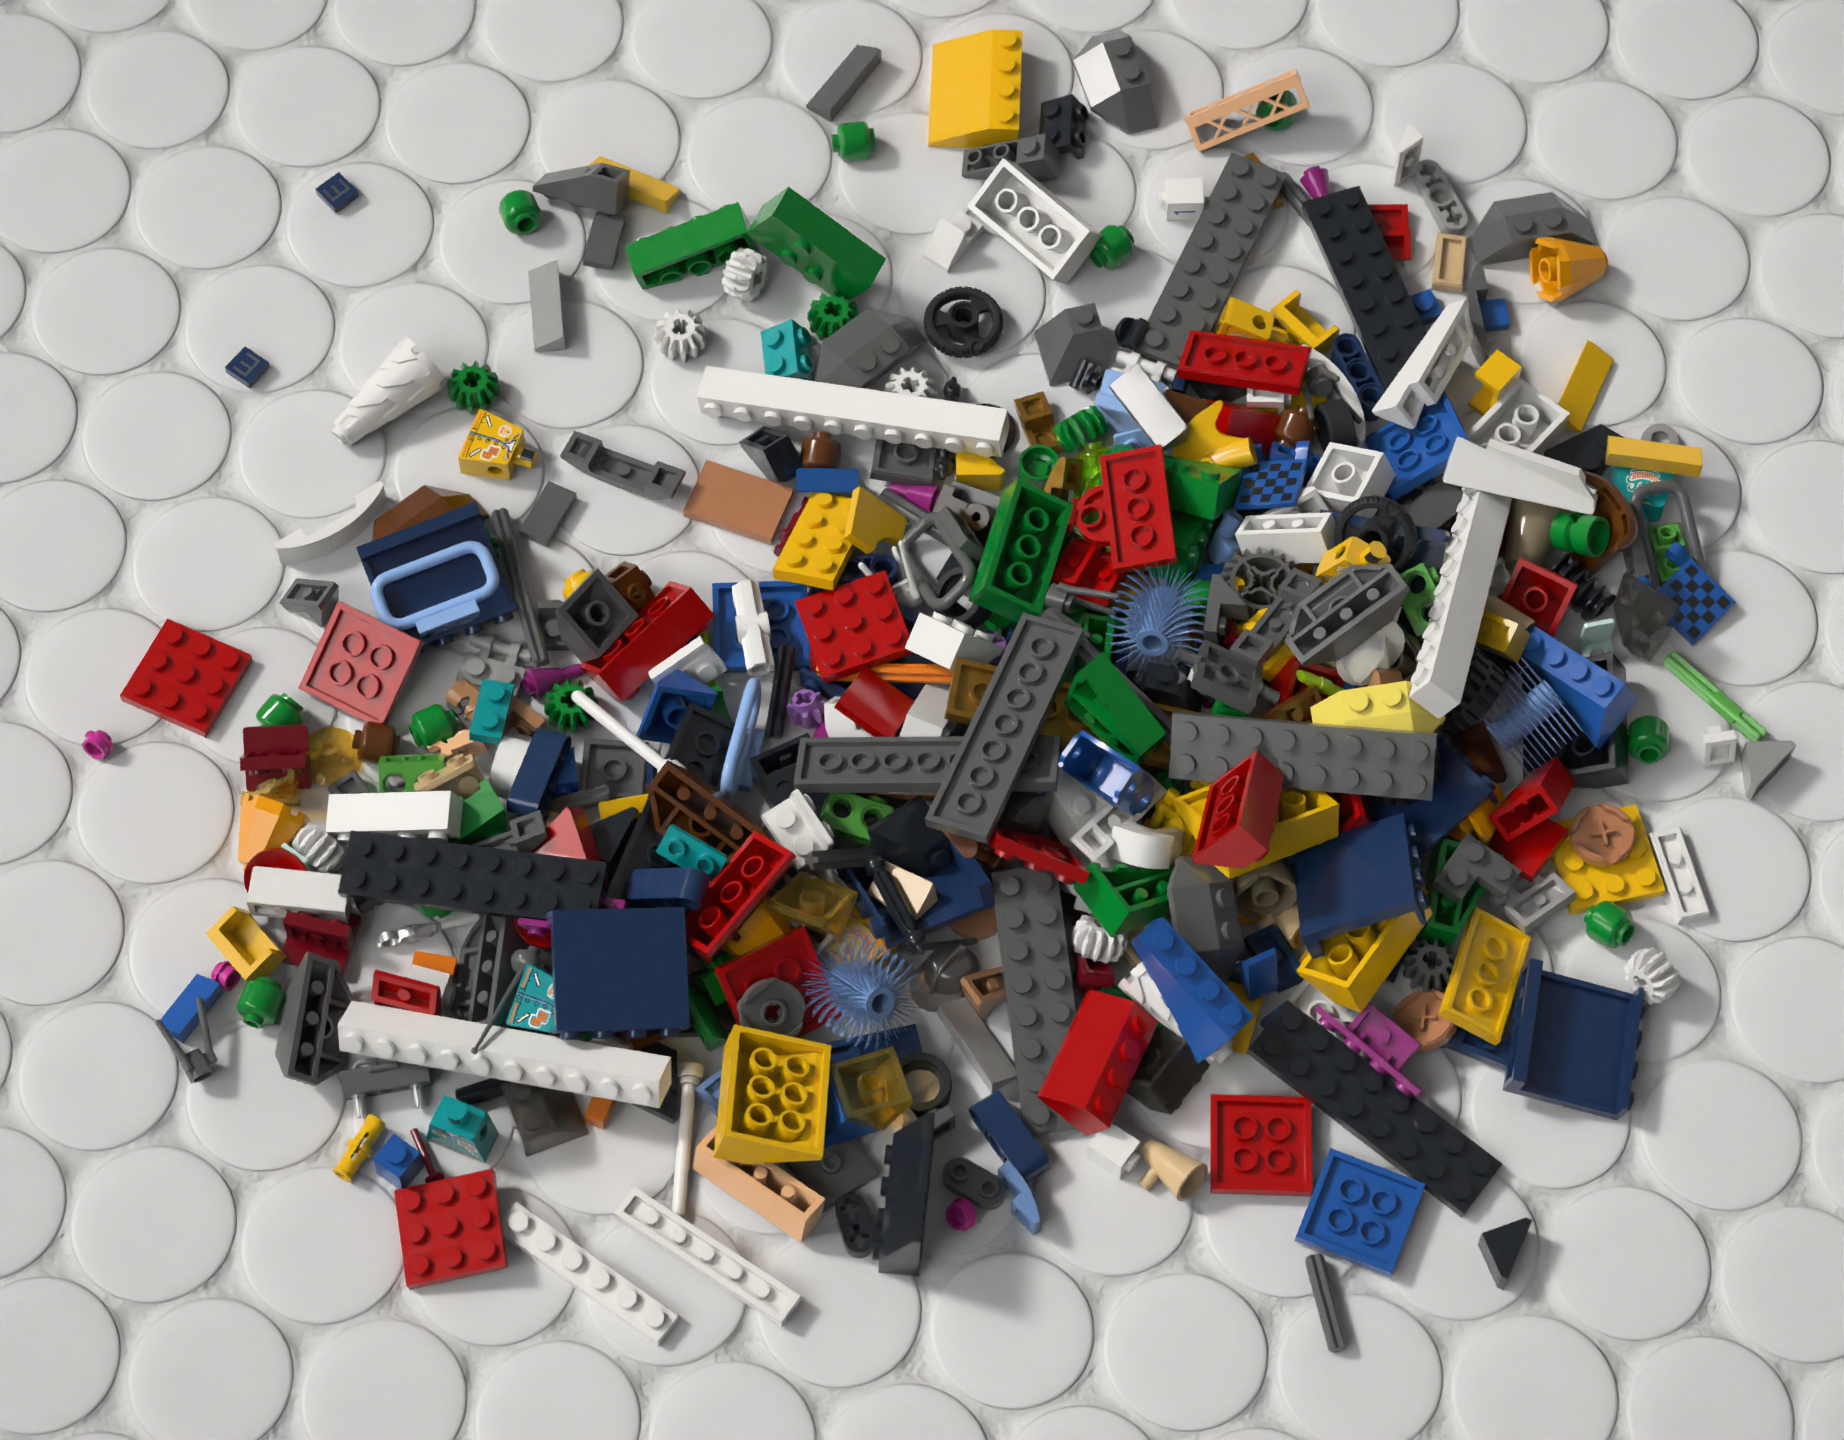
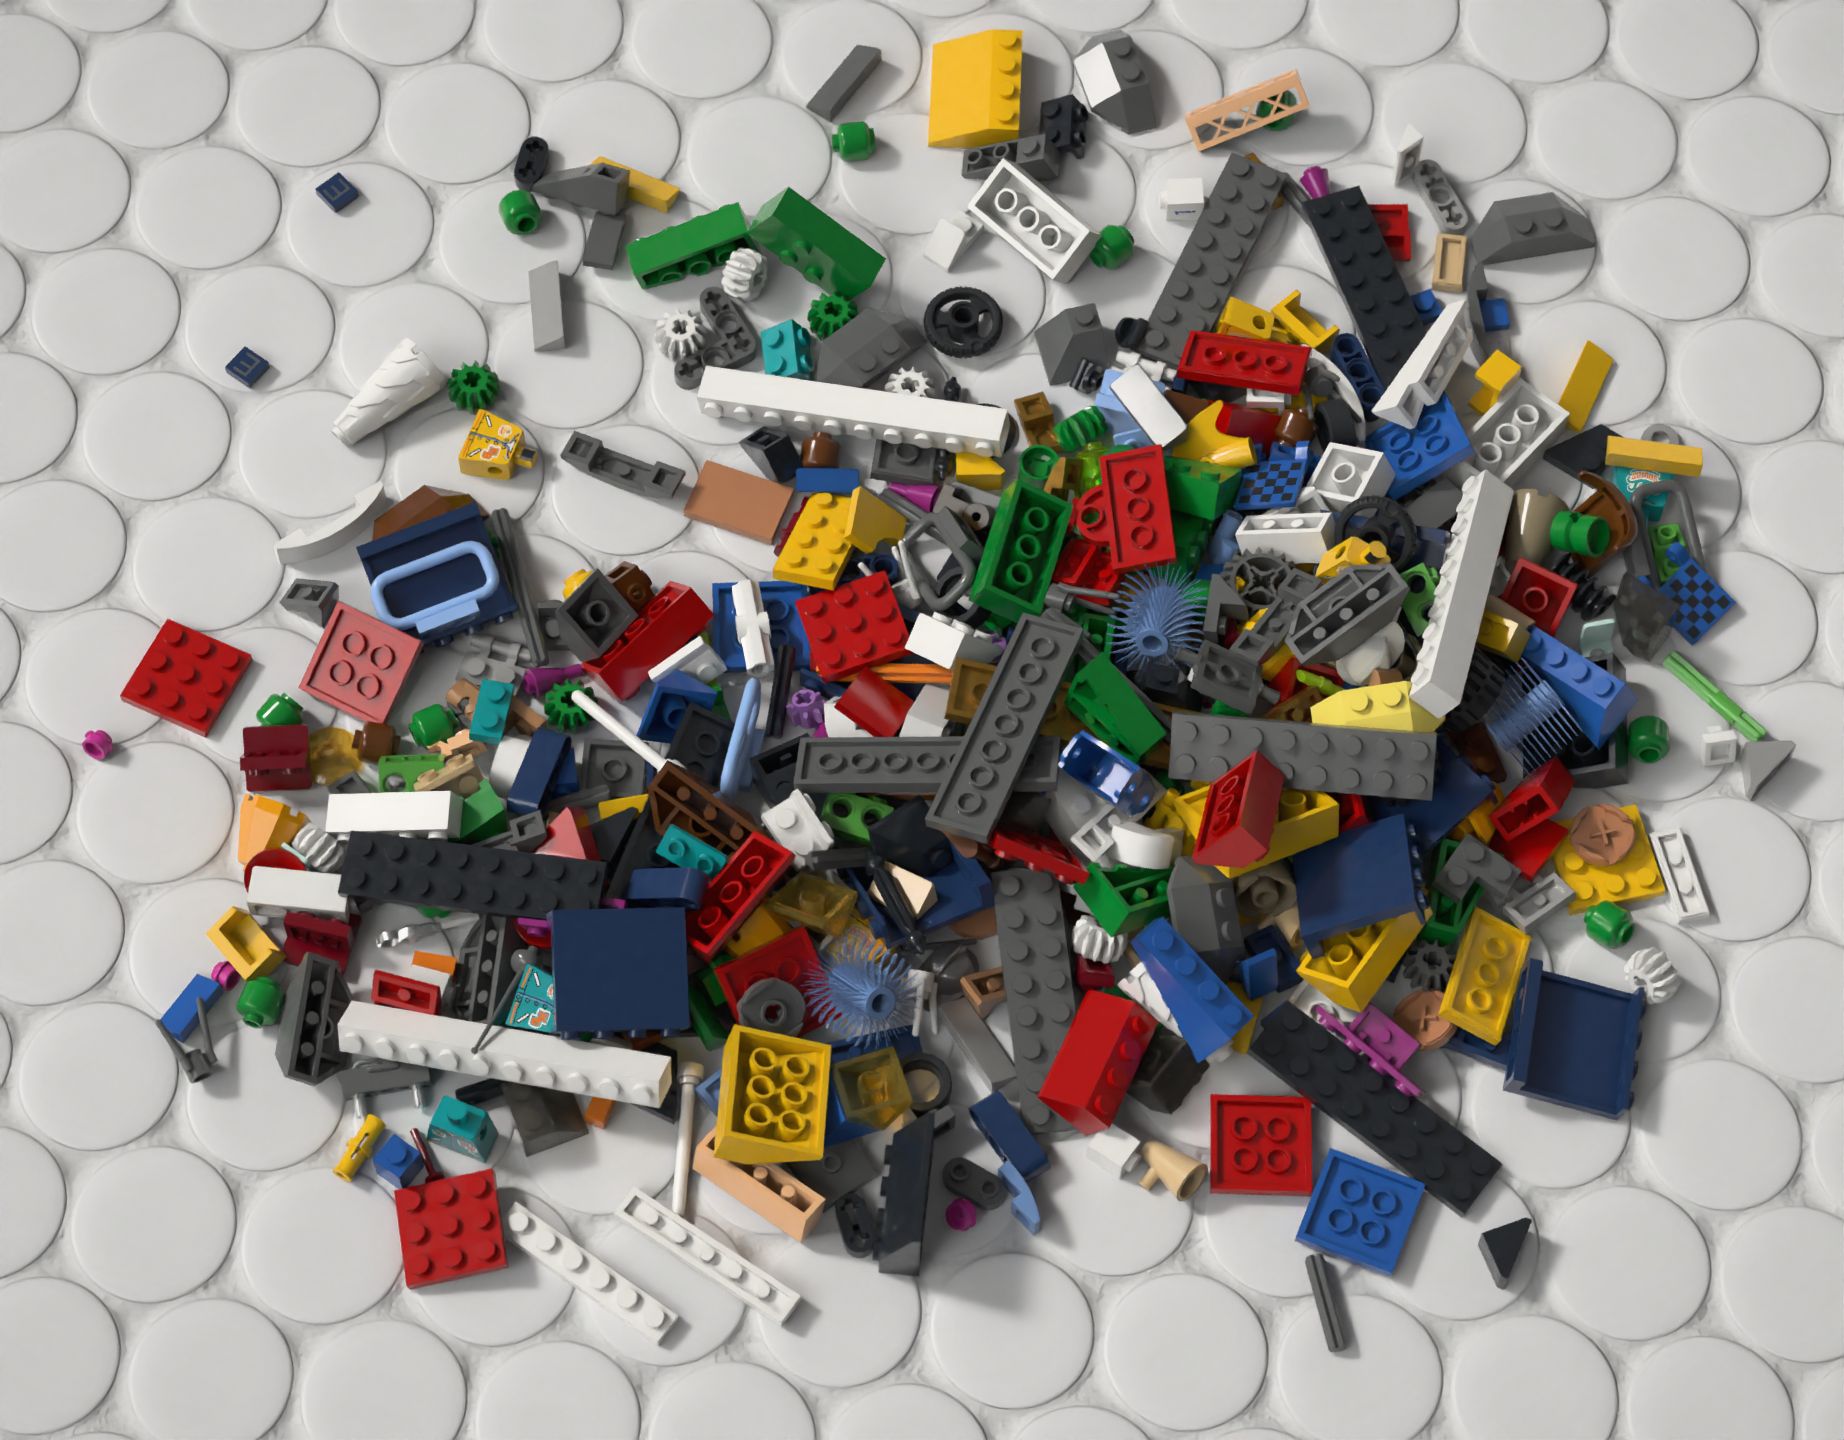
clear yellow tile [240,769,302,806] -> none
dark grey tile [519,481,577,547] -> none
white wedge [1443,436,1598,515] -> none
light orange cone [1529,237,1608,302] -> none
none -> black beam [514,136,549,192]
none -> dark grey beam [674,287,756,390]
none -> white plant [883,970,938,1037]

